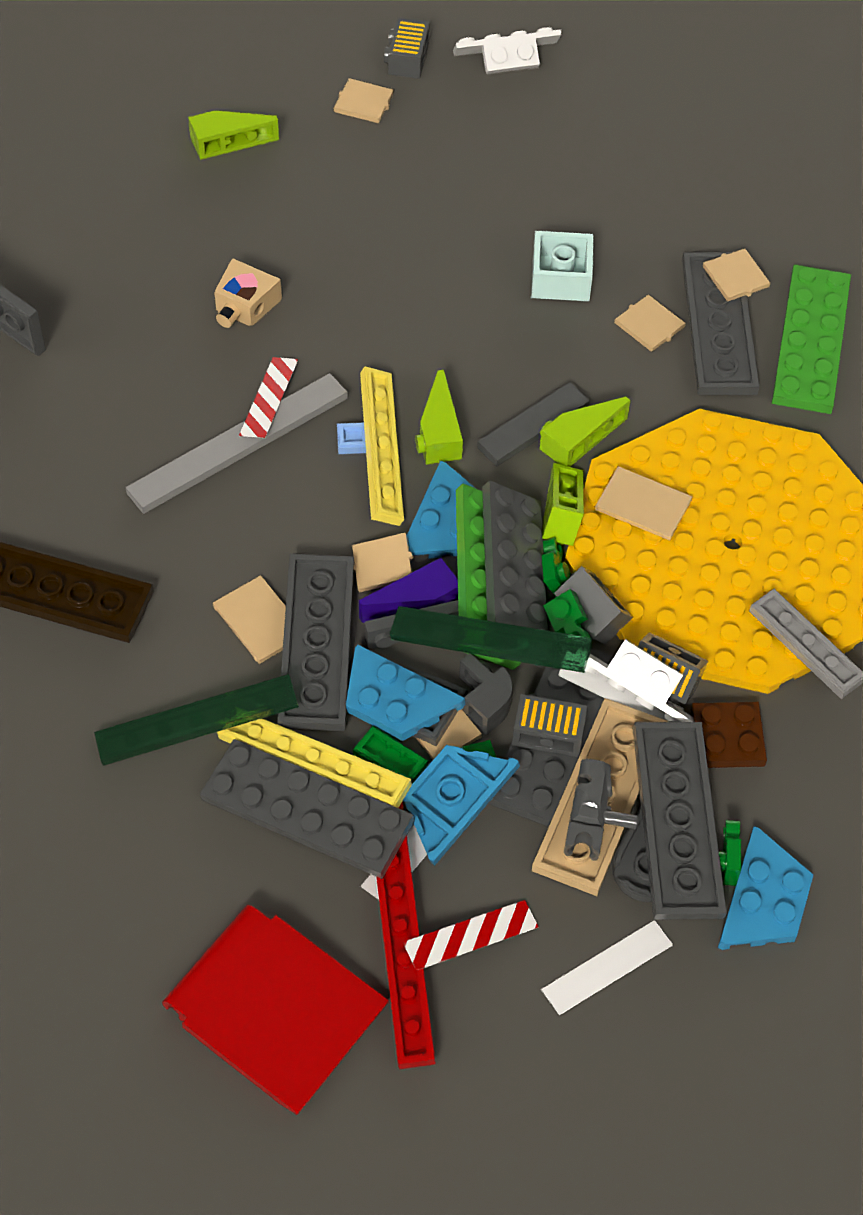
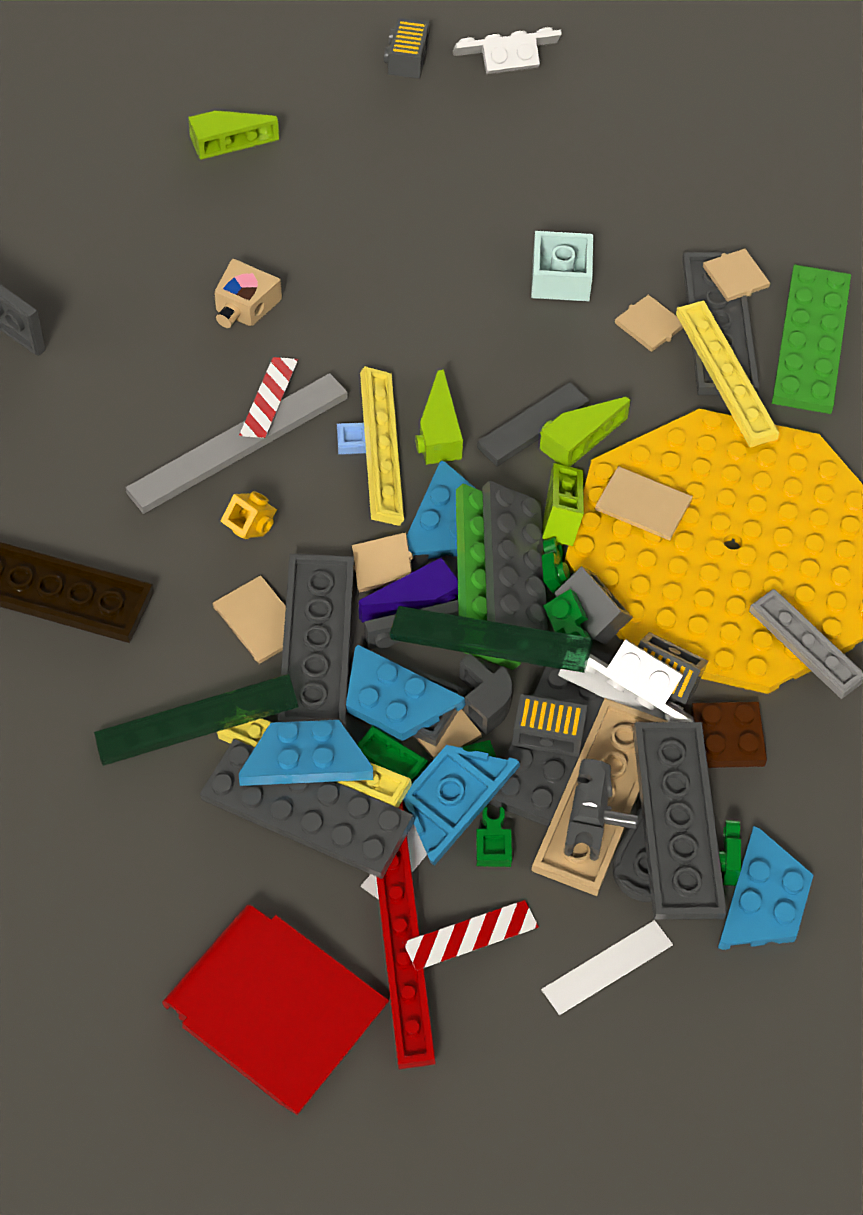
tan piece [334,78,394,123] -> none
none -> yellow brick [220,491,277,539]
none -> dark azure wing [239,720,373,786]
none -> green plate [476,807,512,867]
none -> light yellow tile [676,300,779,447]

